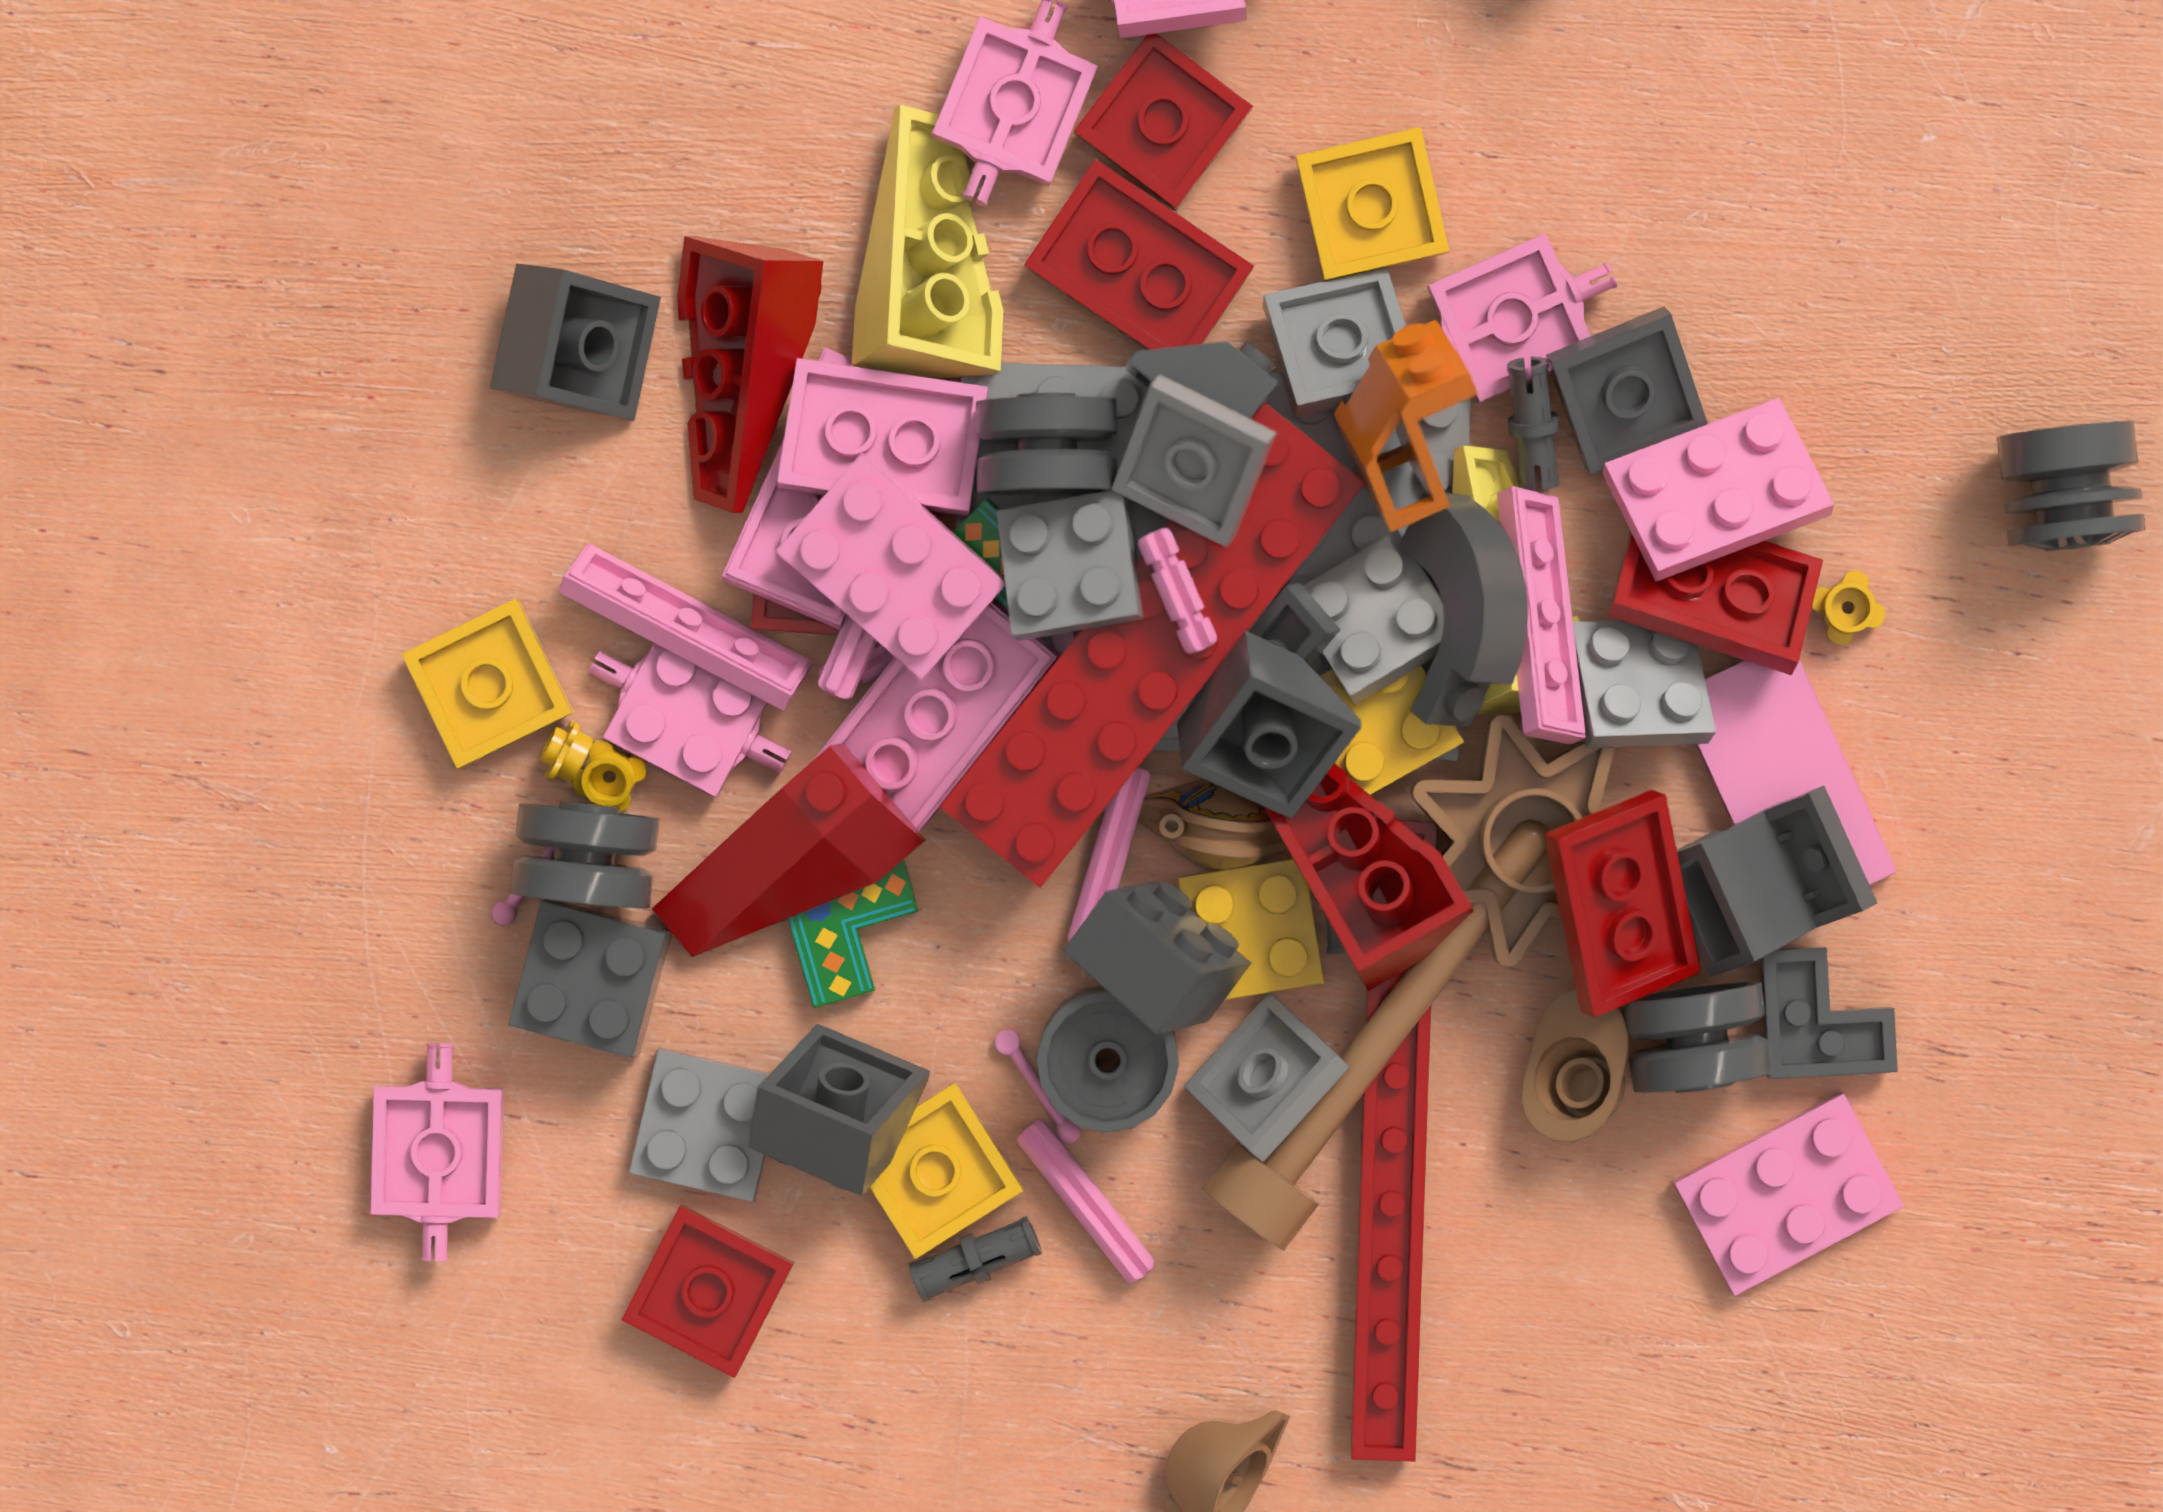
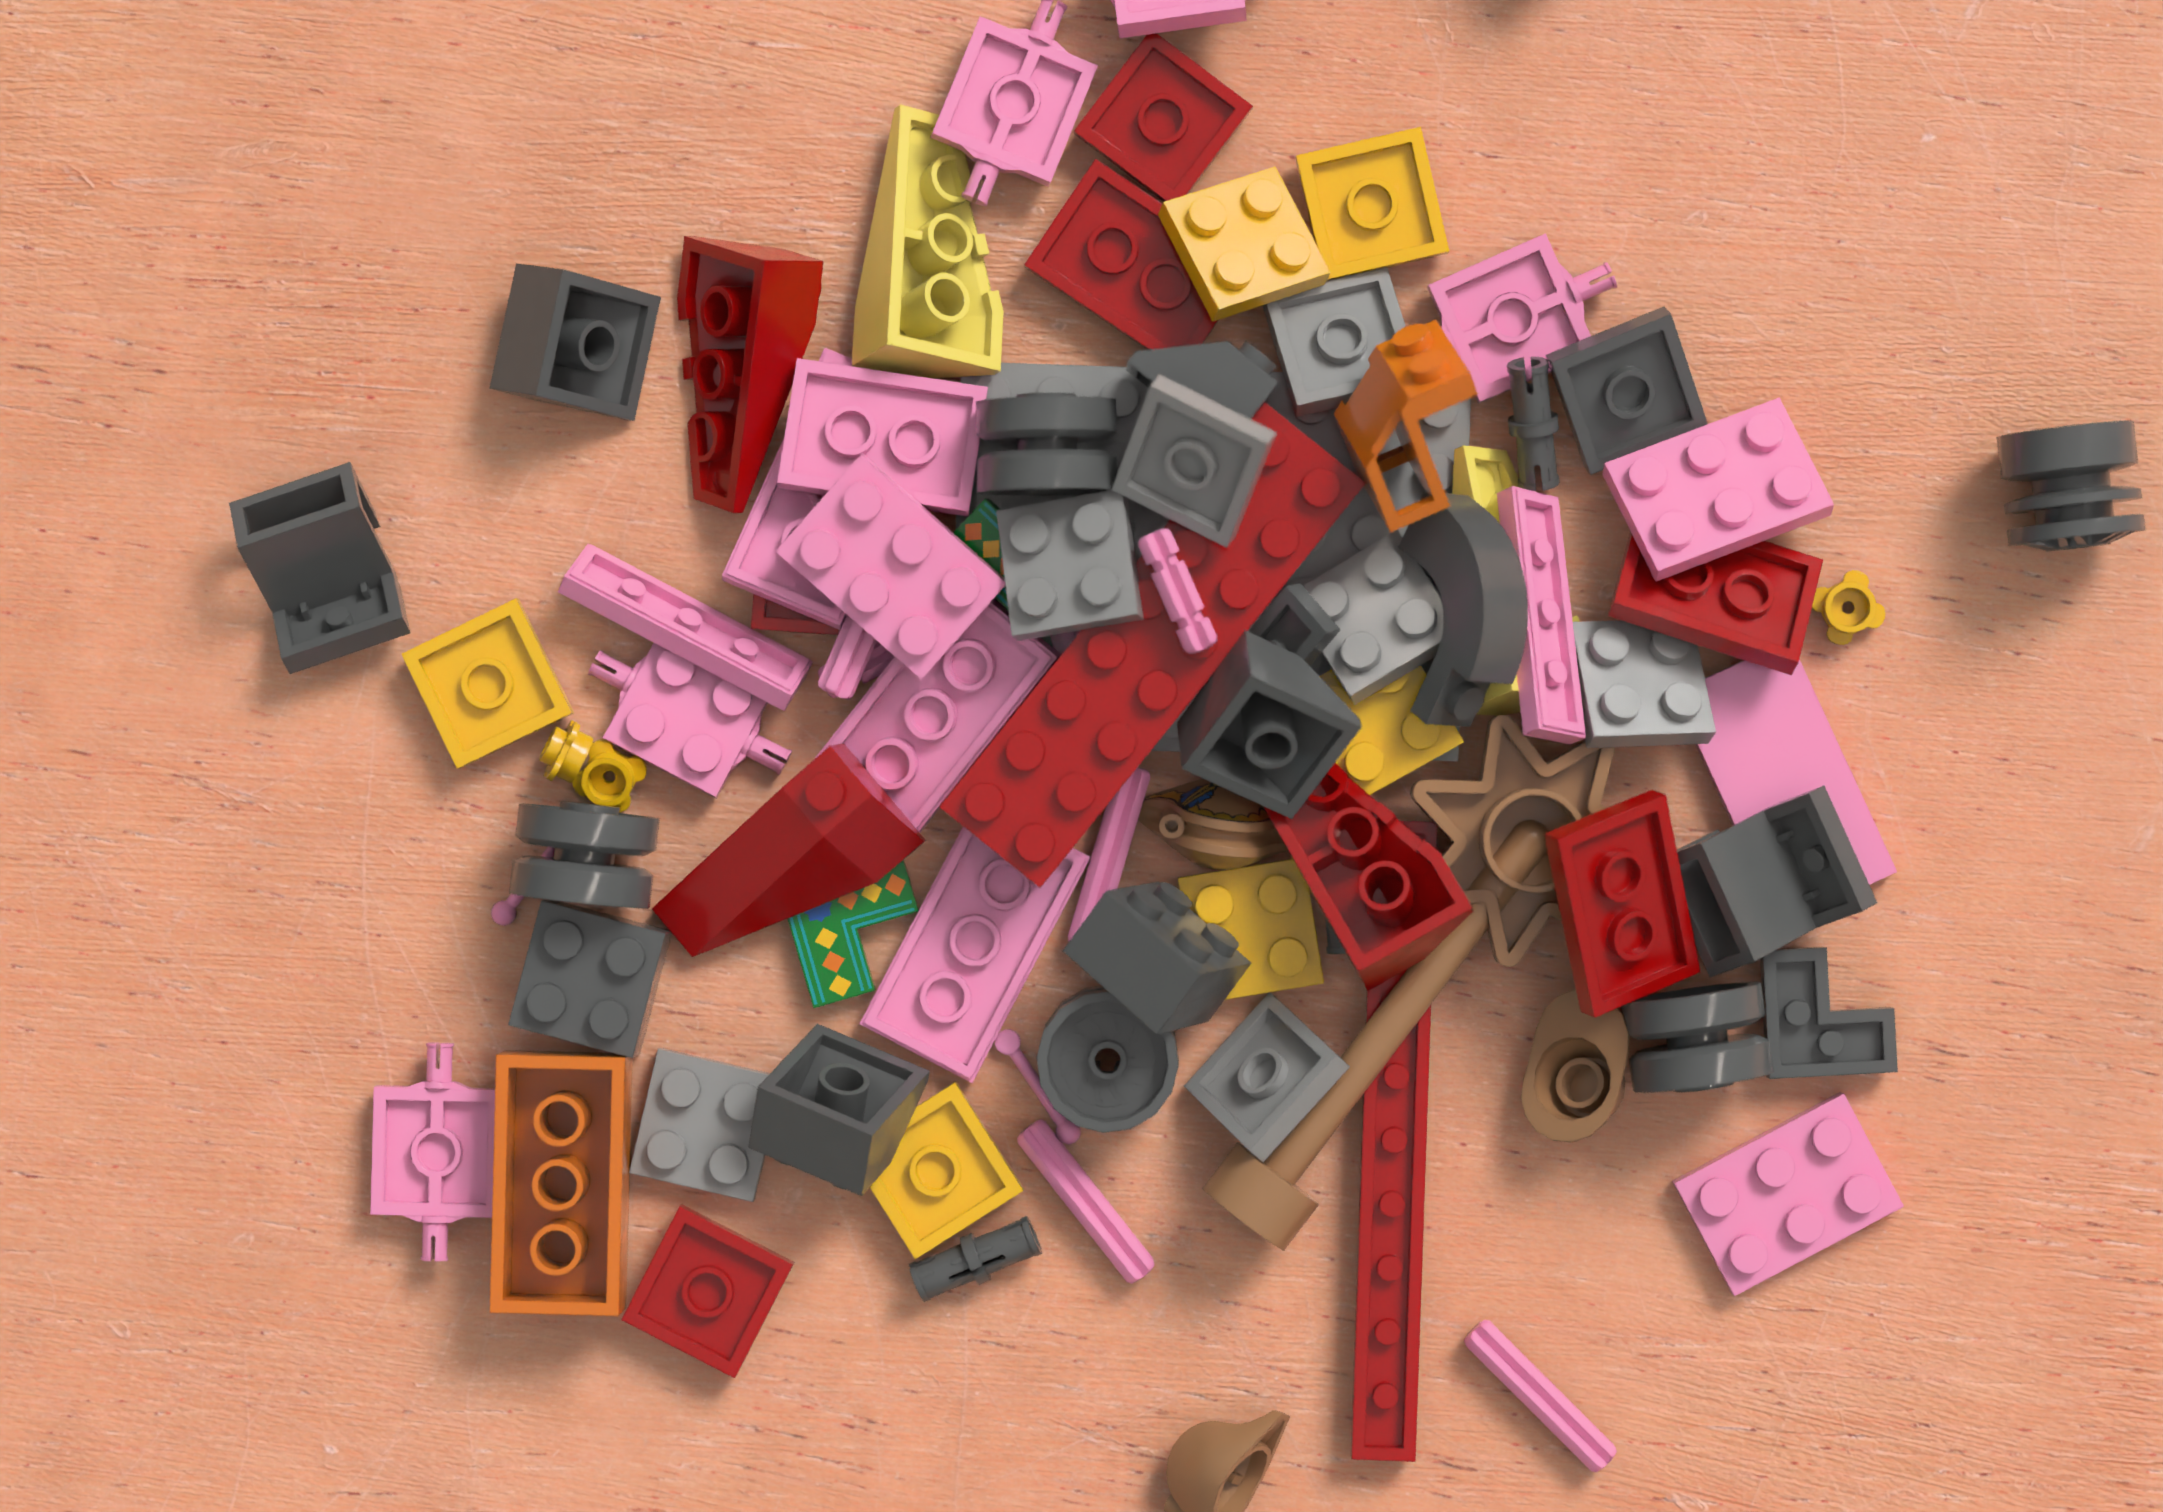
none -> dark grey piece [229,462,410,674]
none -> orange brick [490,1050,633,1316]
none -> bright pink tile [860,826,1091,1083]
none -> yellow plate [1158,166,1331,322]
none -> bright pink axle [1464,1319,1617,1473]

